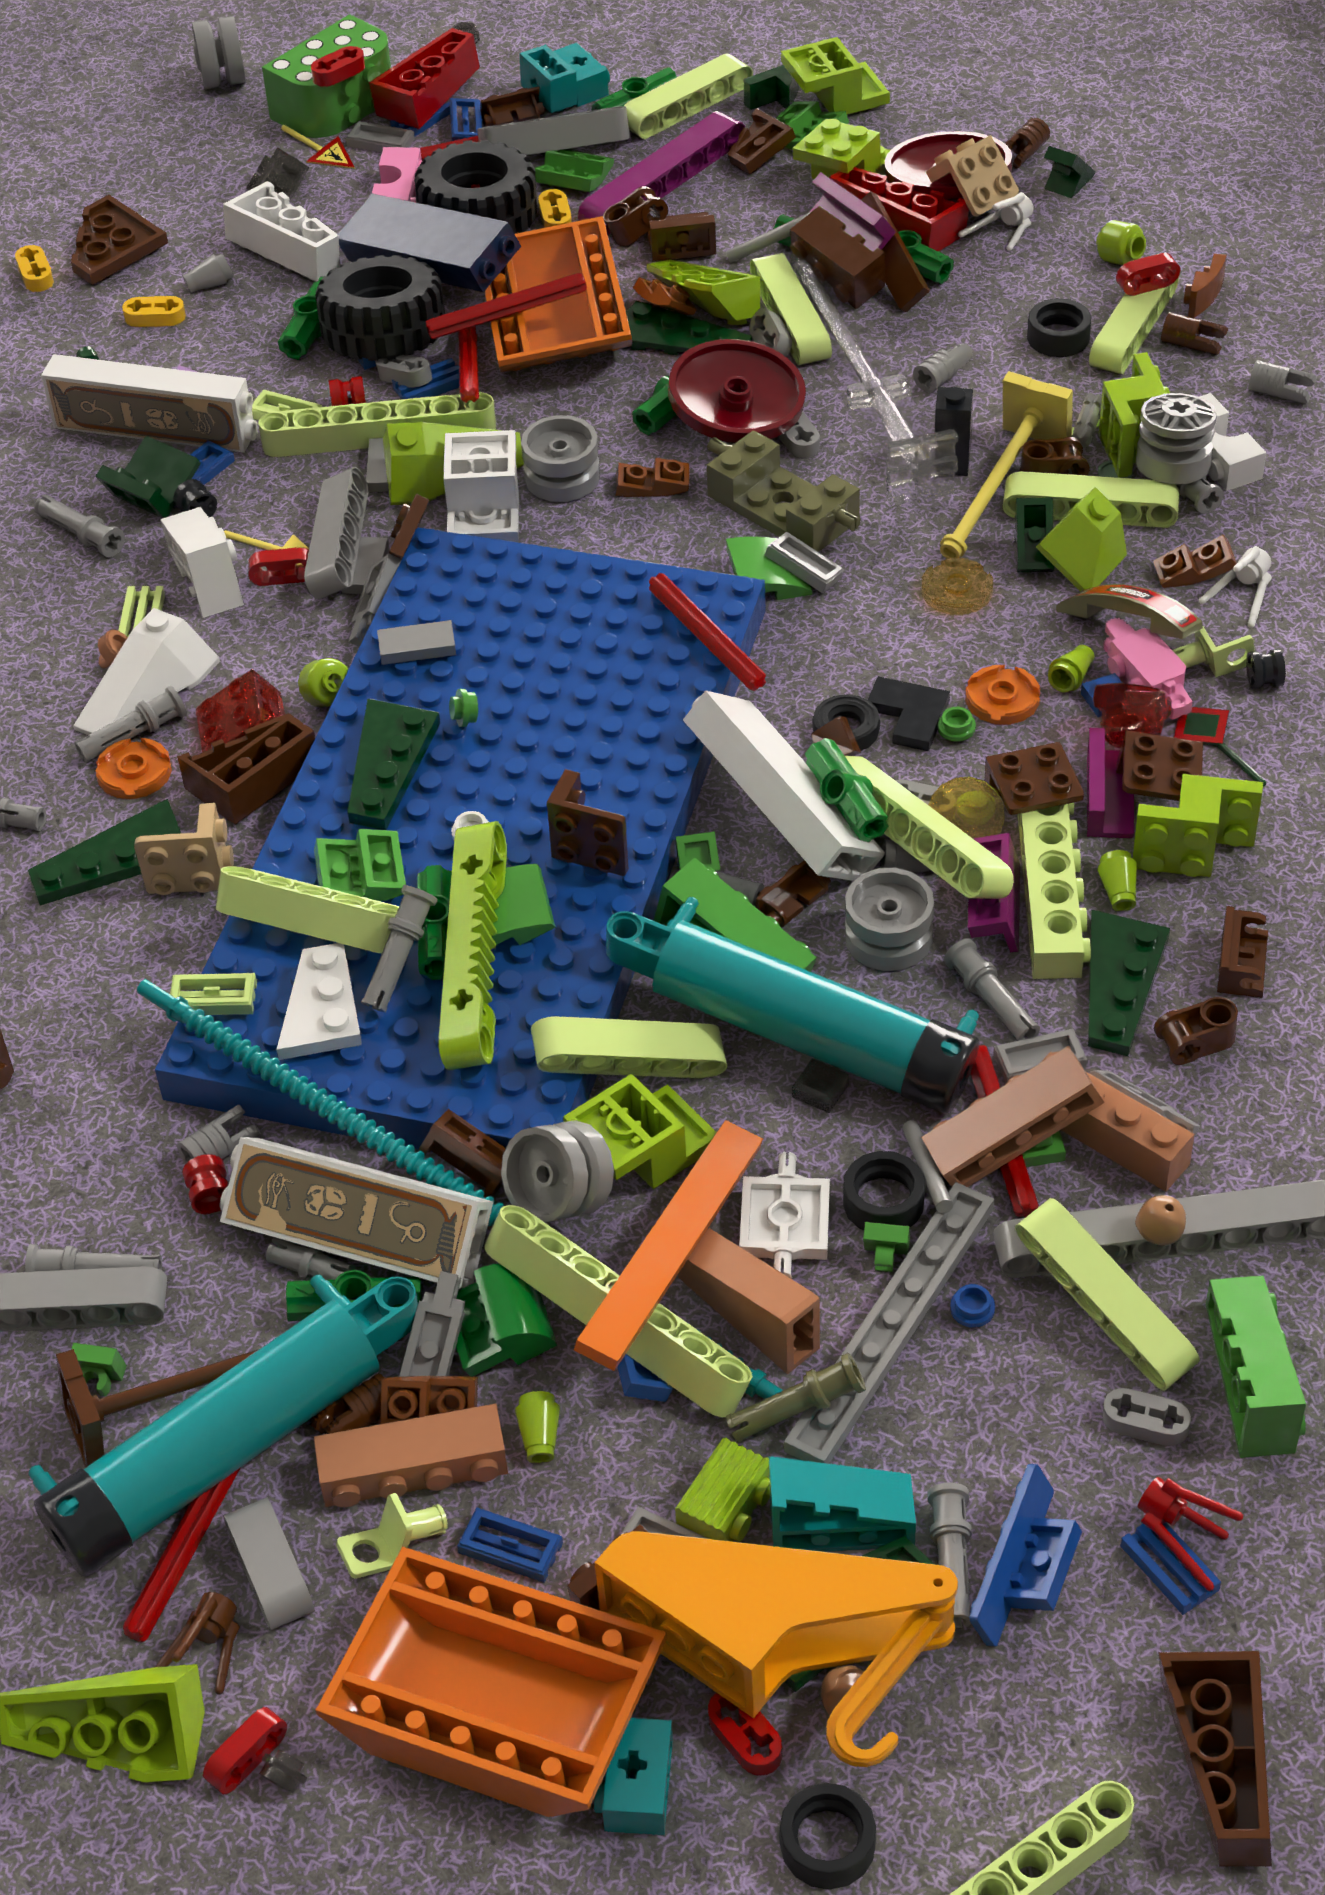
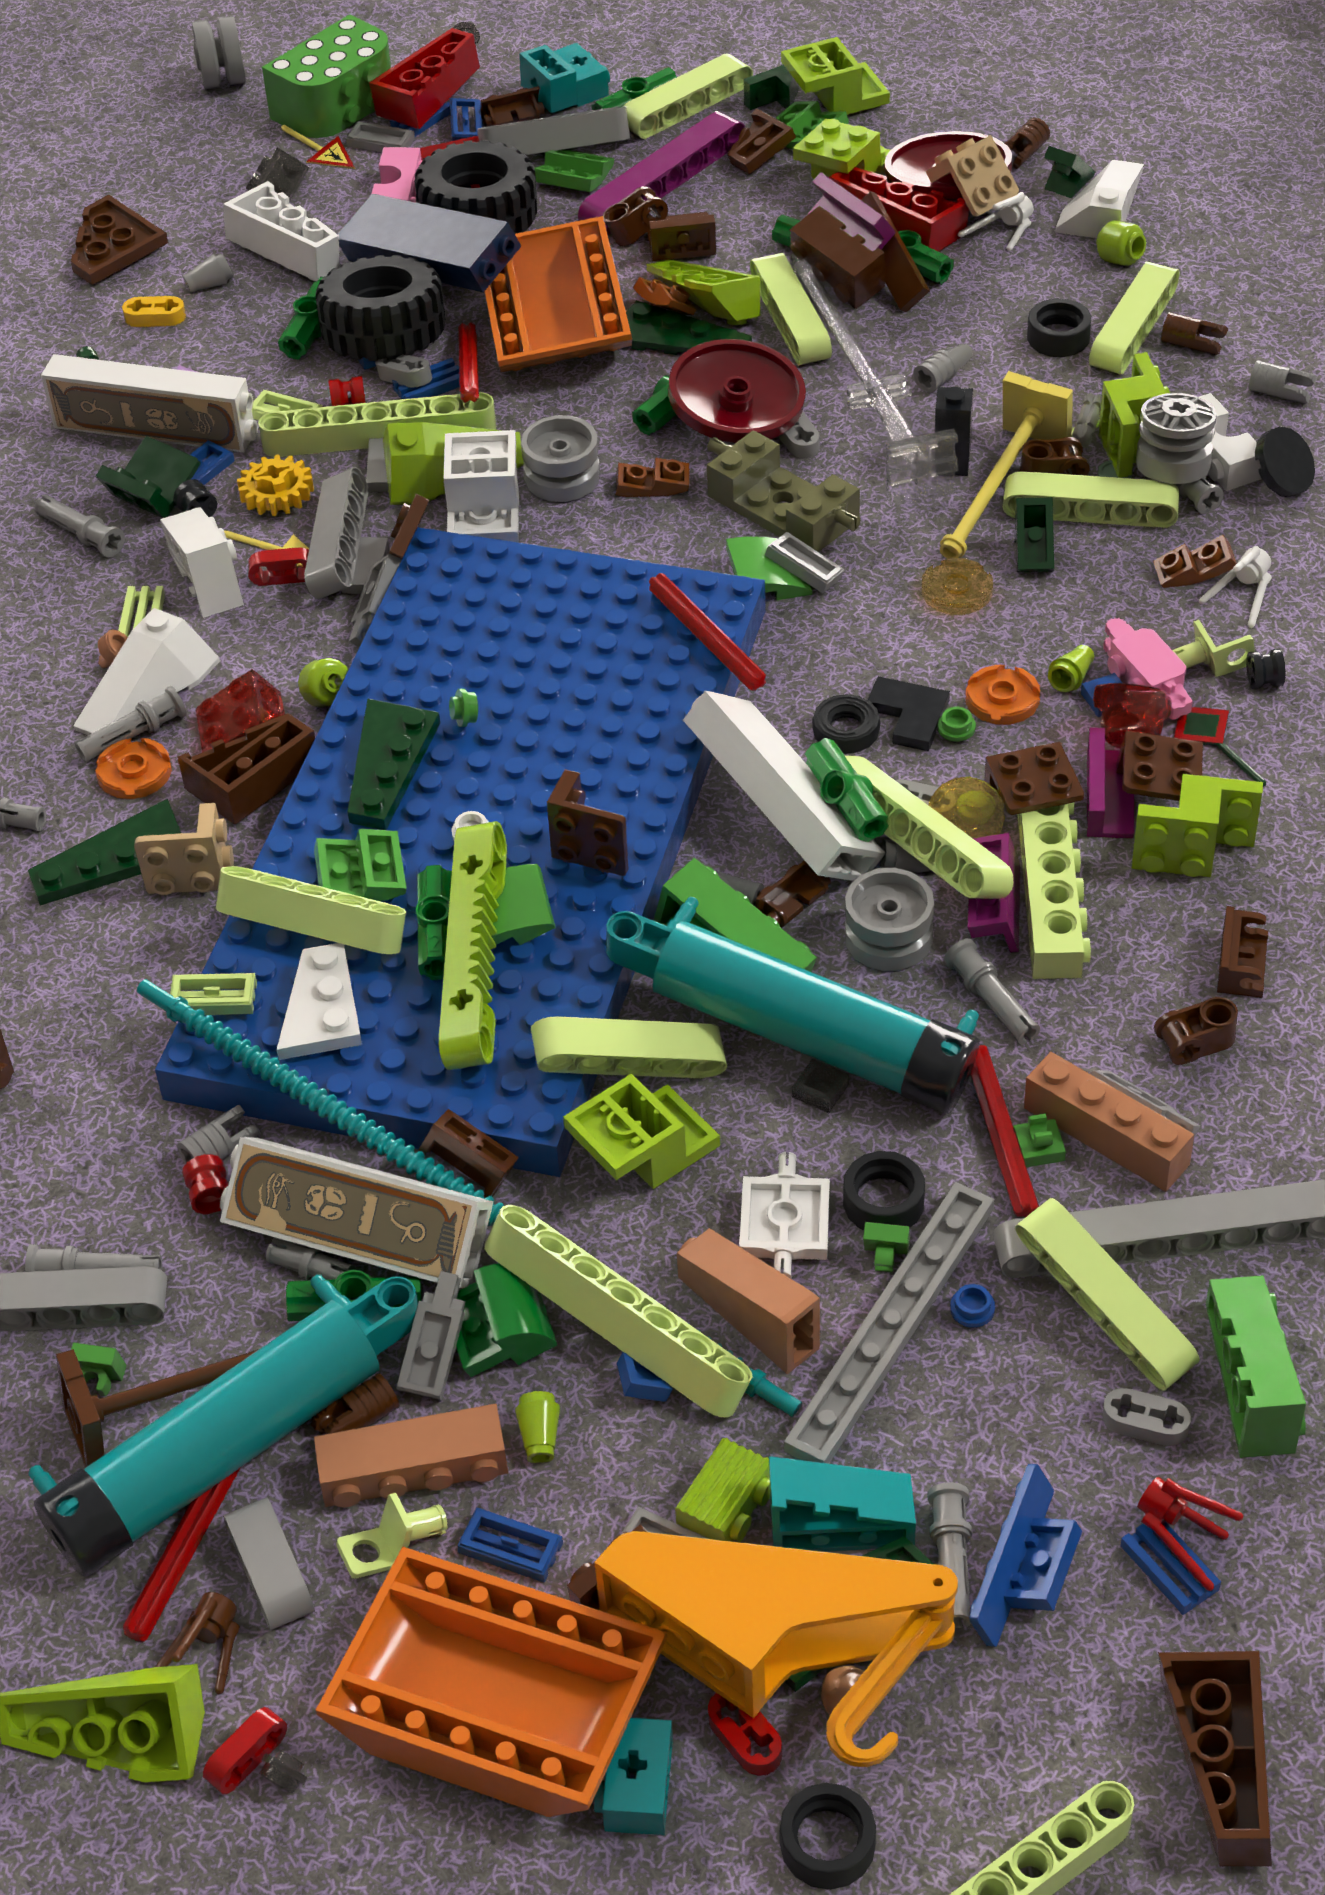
yellow beam [15,245,54,292] -> none
red beam [311,46,365,87] -> none
light grey pin [361,885,438,1013] -> none
light grey tile [377,620,456,665] -> none
dark orange slope [380,1376,478,1424] -> none
red axle [426,273,587,339] -> none
light grey wheel [501,1120,614,1222] -> none
yellow beam [538,189,572,228] -> none
orange tile [574,1120,763,1371] -> none
bright green tile [675,831,720,872] -> none
light grey bar [726,212,811,263] -> none
olive pin [726,1352,866,1443] -> none
light grey beam [749,308,792,357] -> none
reddish brown slope [811,716,861,756] -> none
light grey bar [902,1120,953,1213] -> none
nougat brick [921,1046,1105,1187] -> none
light grey tile [993,1029,1087,1083] -> none
lime slope [1036,487,1127,592] -> none
olive slope [1056,584,1203,639] -> none
dark green wing [1088,910,1170,1056] -> none
lime cone [1097,850,1137,911] -> none
red beam [1116,253,1181,296] -> none
medium nougat piece [1135,1195,1186,1246] -> none
dark orange slope [1183,253,1227,318] -> none
none -> yellow gear [237,454,314,516]
none -> white wedge [1055,160,1144,238]
none -> black tile [1255,426,1315,497]

